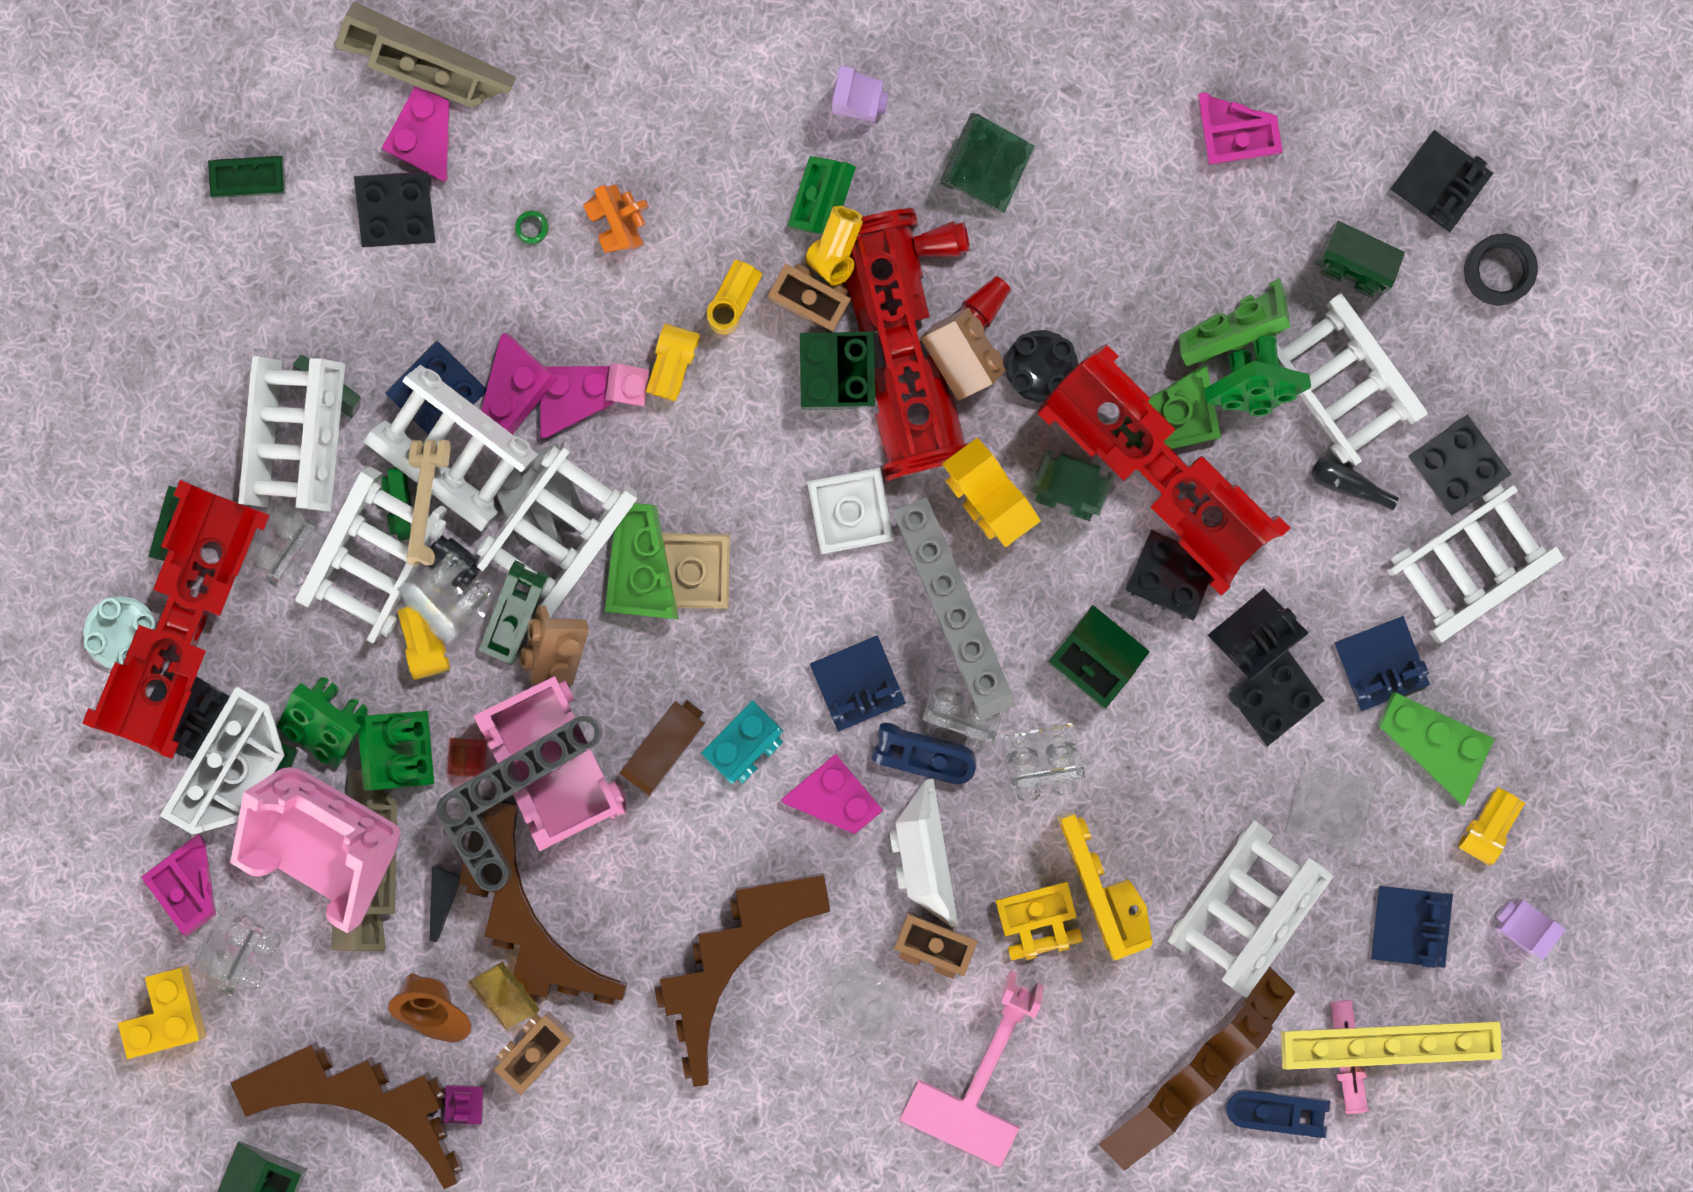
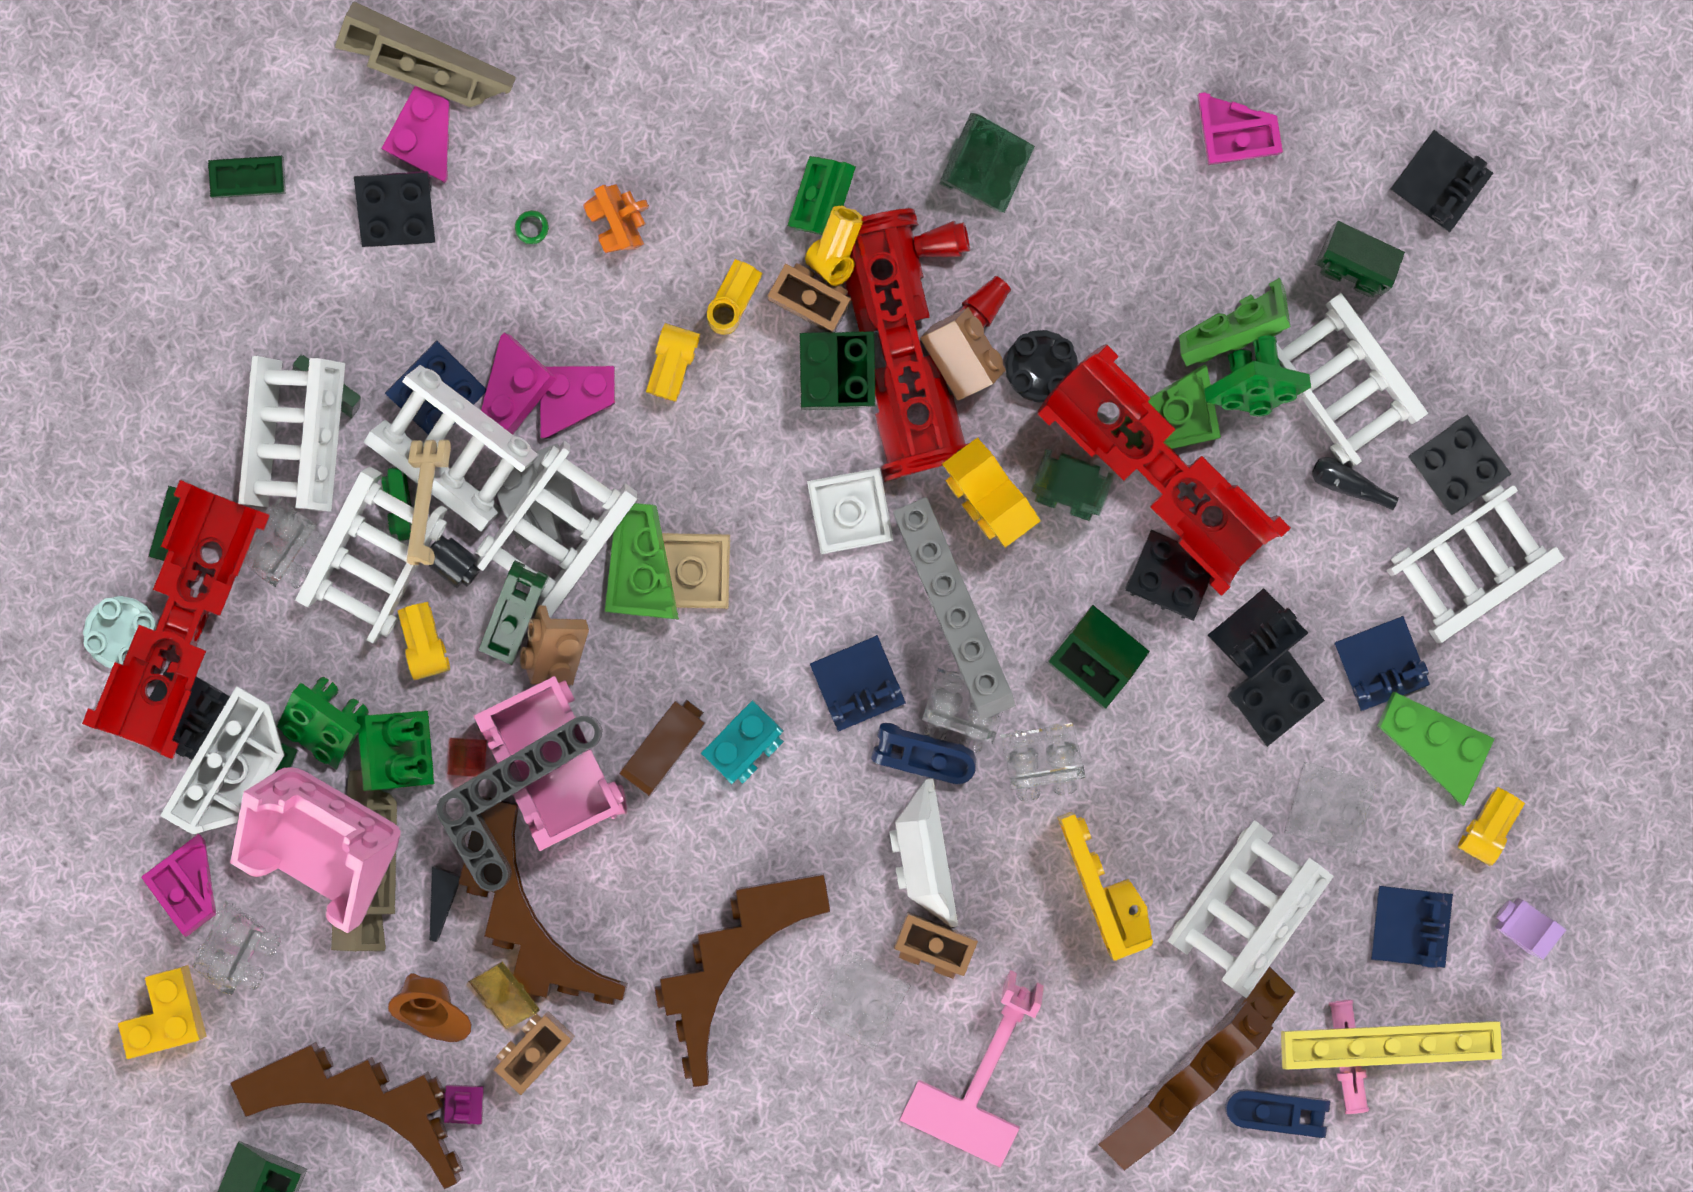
clear plate [397,551,492,643] -> none
bright pink plate [605,364,649,406] -> none
dark pink wing [781,754,883,834] -> none
lavender arch [832,65,889,123] -> none
yellow plate [995,881,1083,961] -> none
black tyre [1464,233,1538,306] -> none

